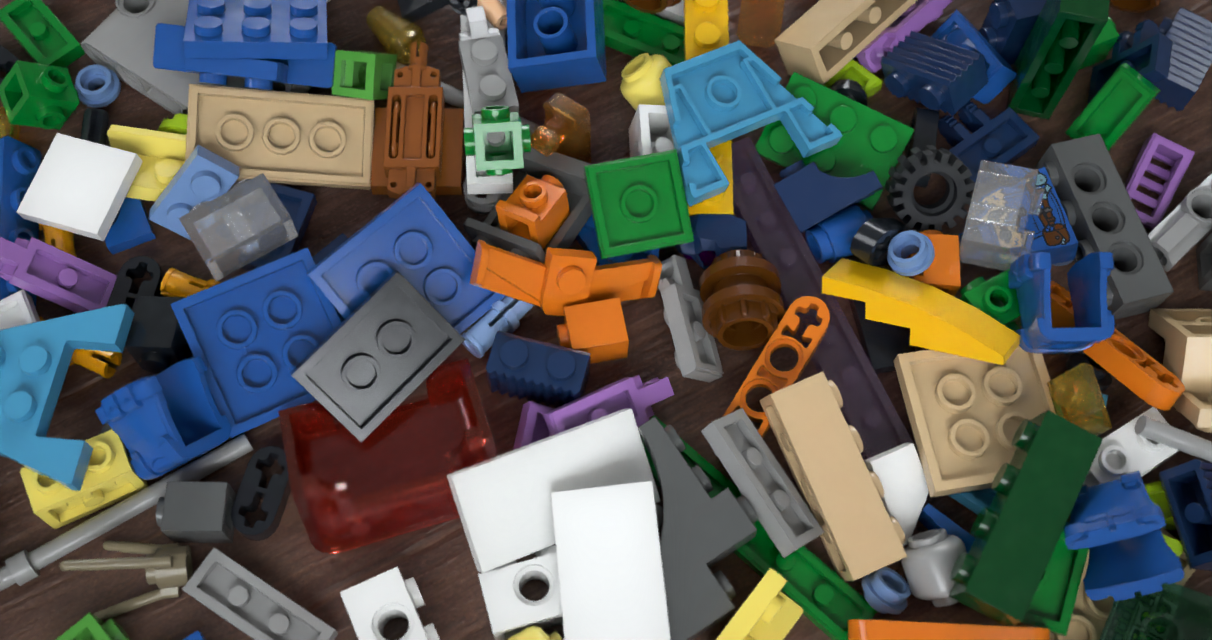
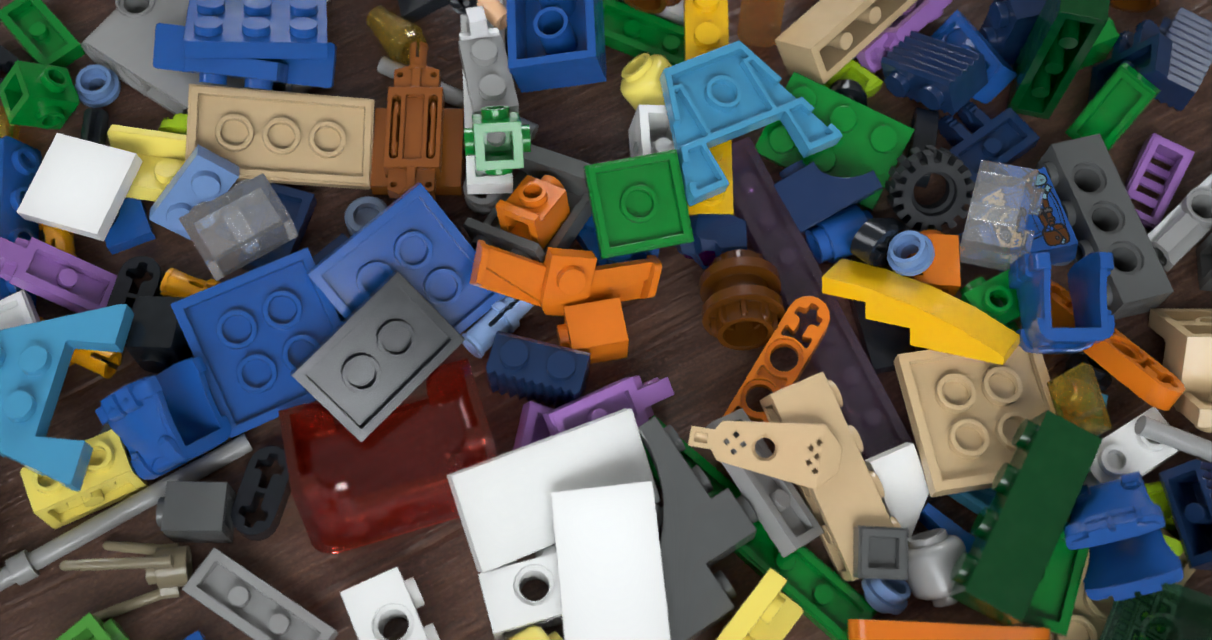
bright green brick [331,50,397,100] -> none
clear orange piece [531,92,591,164] -> none
light grey hinge [657,255,724,383] -> none
none -> sand blue tile [344,196,388,236]
none -> tan piece [688,420,842,490]
none -> dark grey tile [853,526,908,580]

